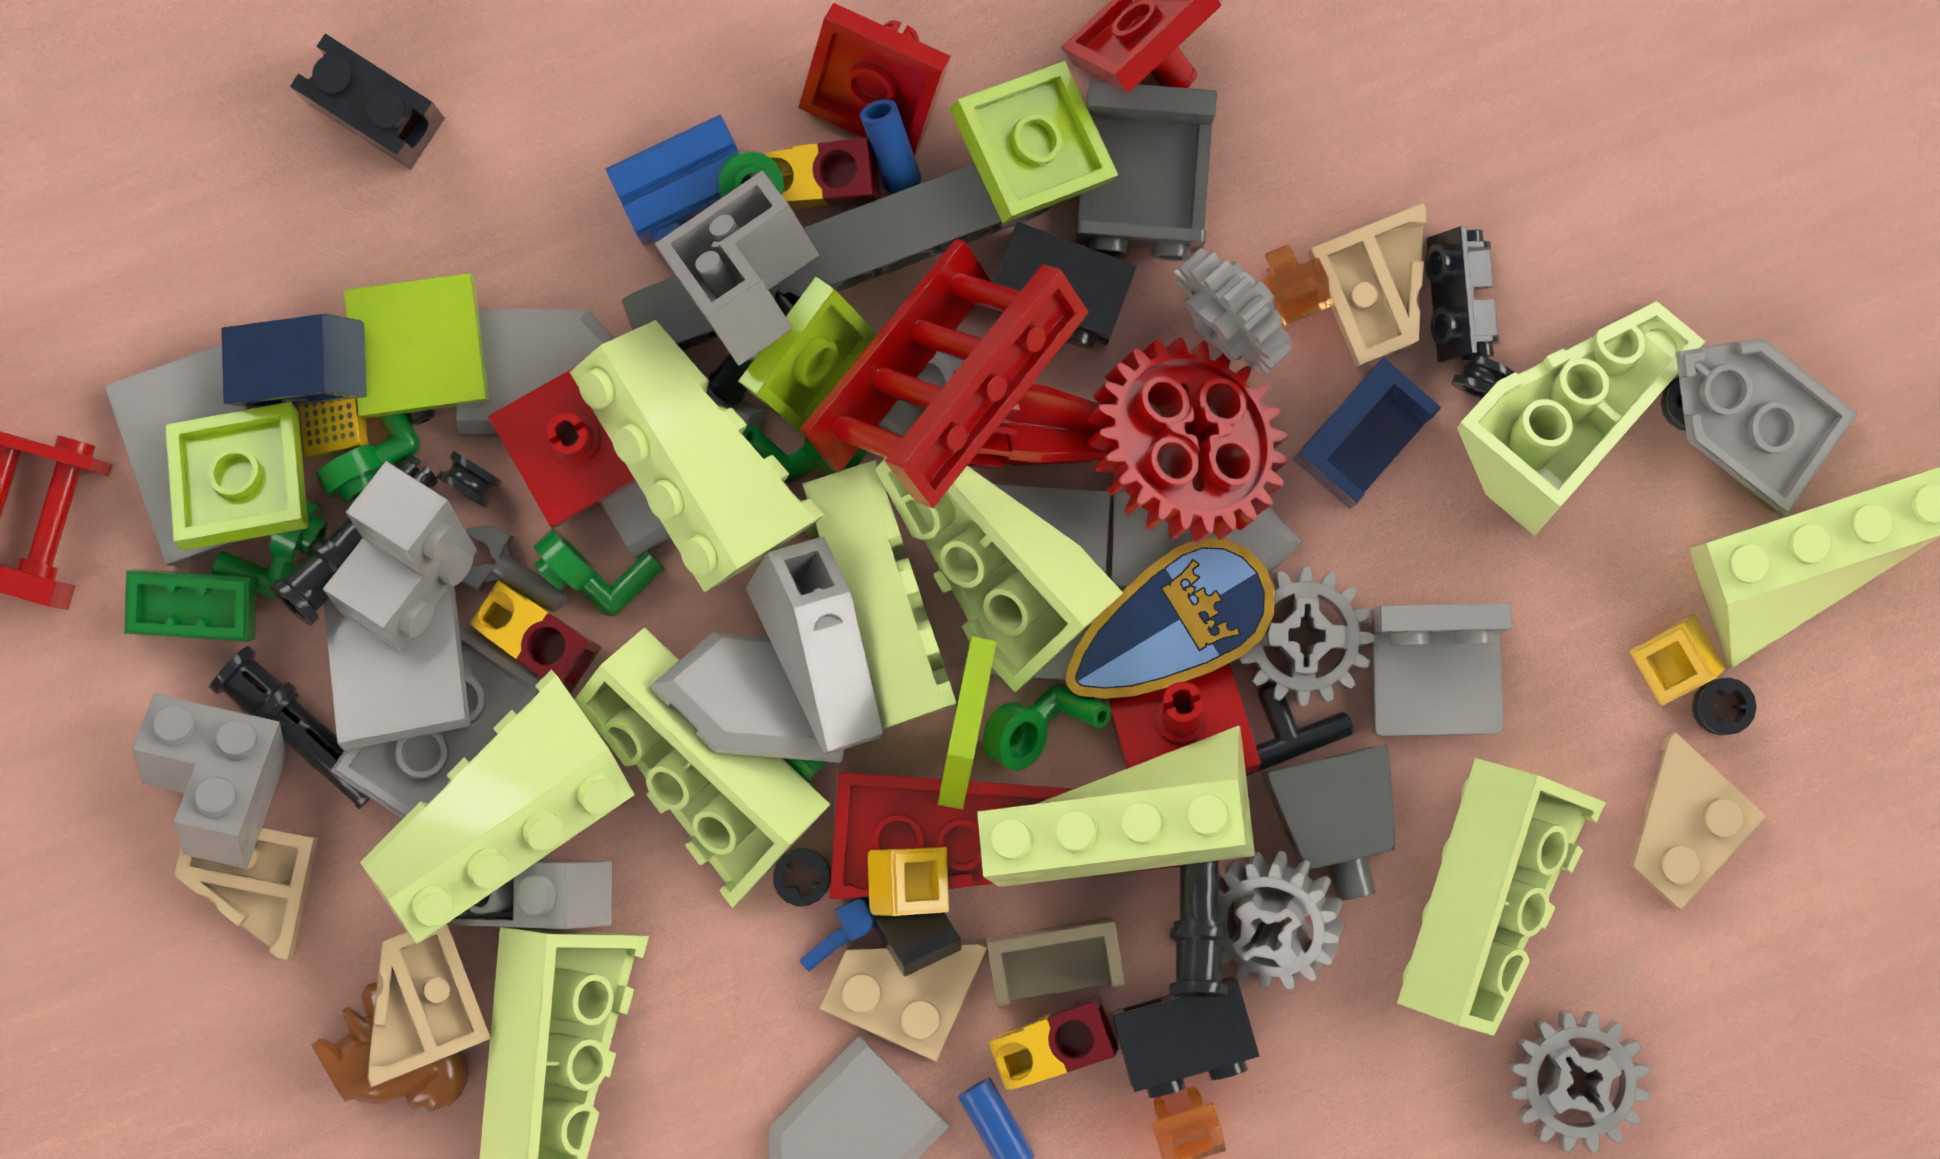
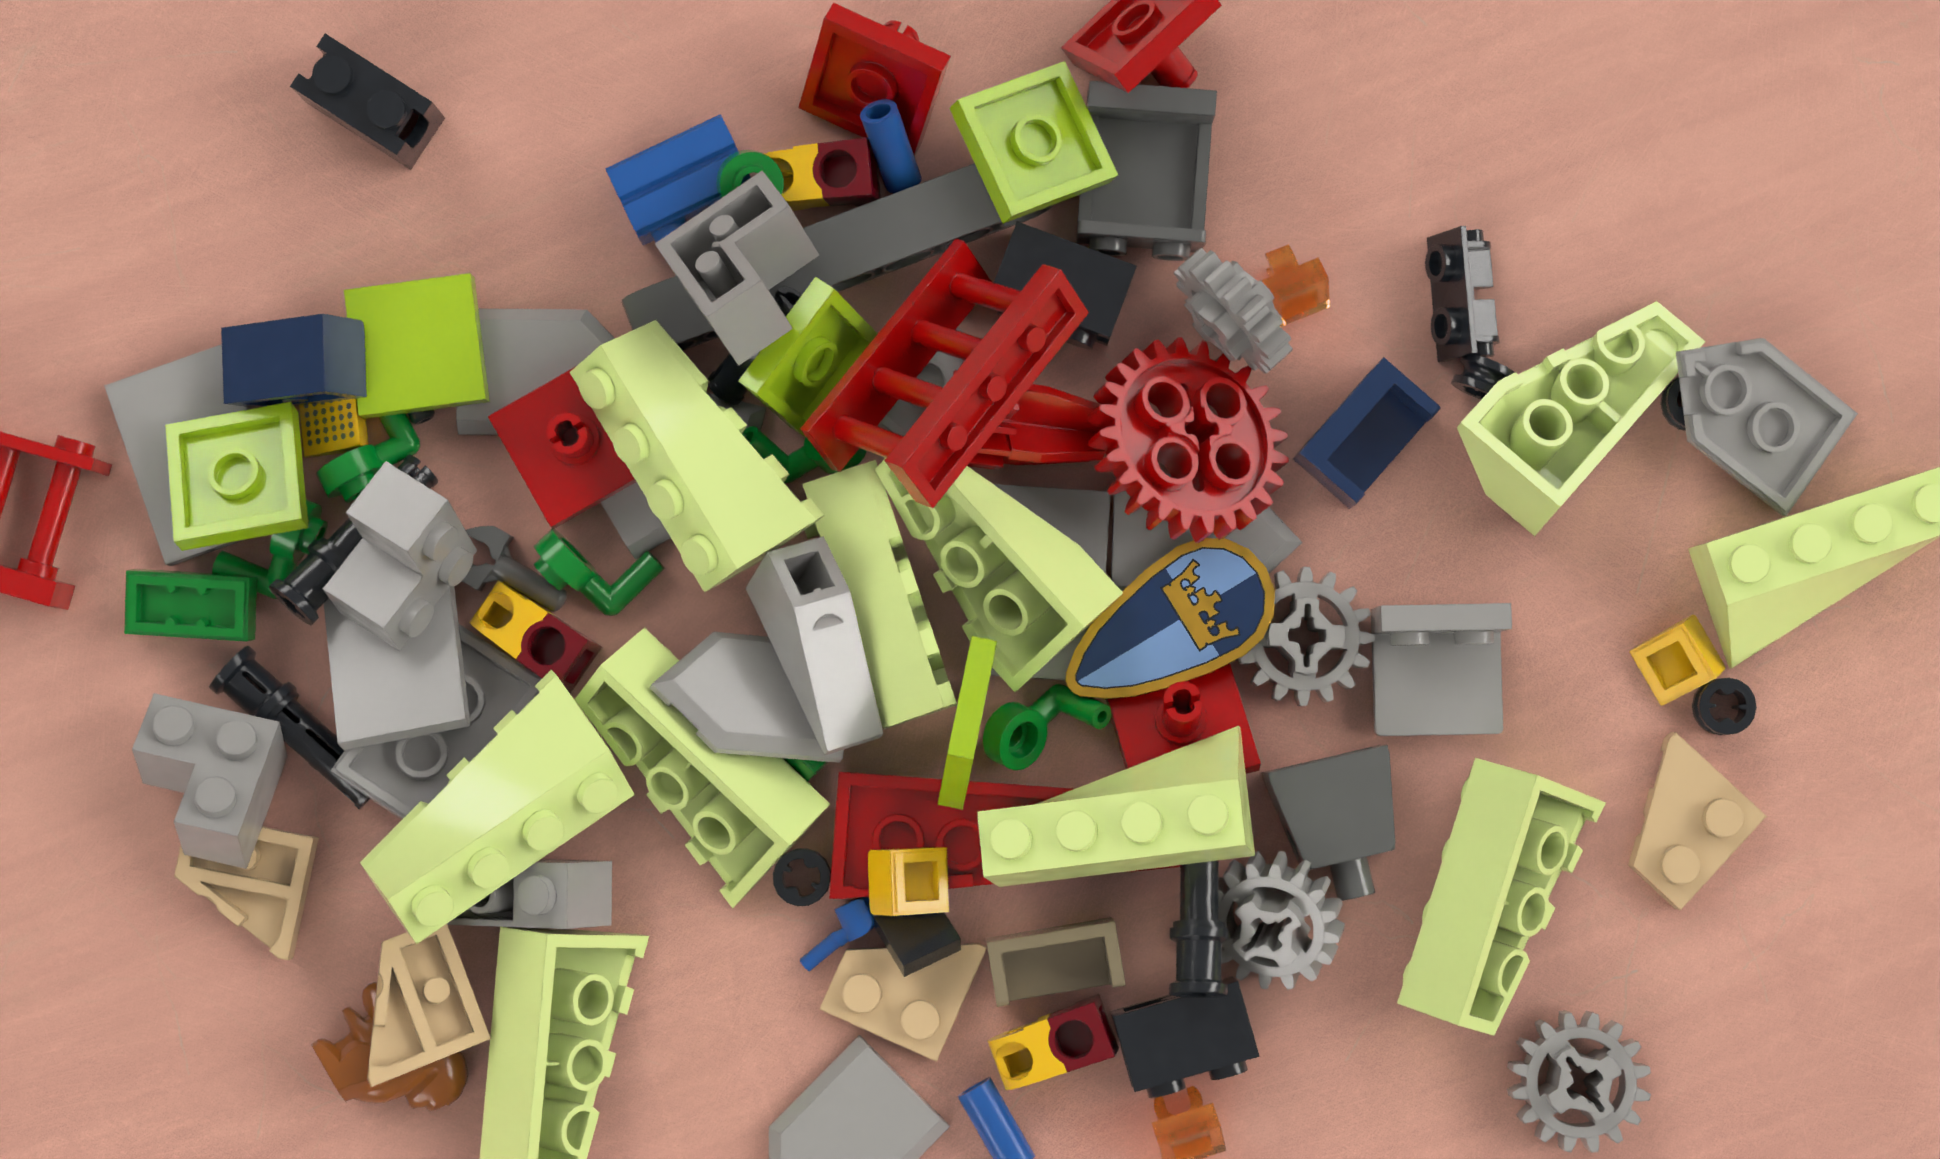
black bush [436,451,502,507] -> none
black piece [1246,684,1354,776] -> none
tan wing [1308,203,1427,368] -> none

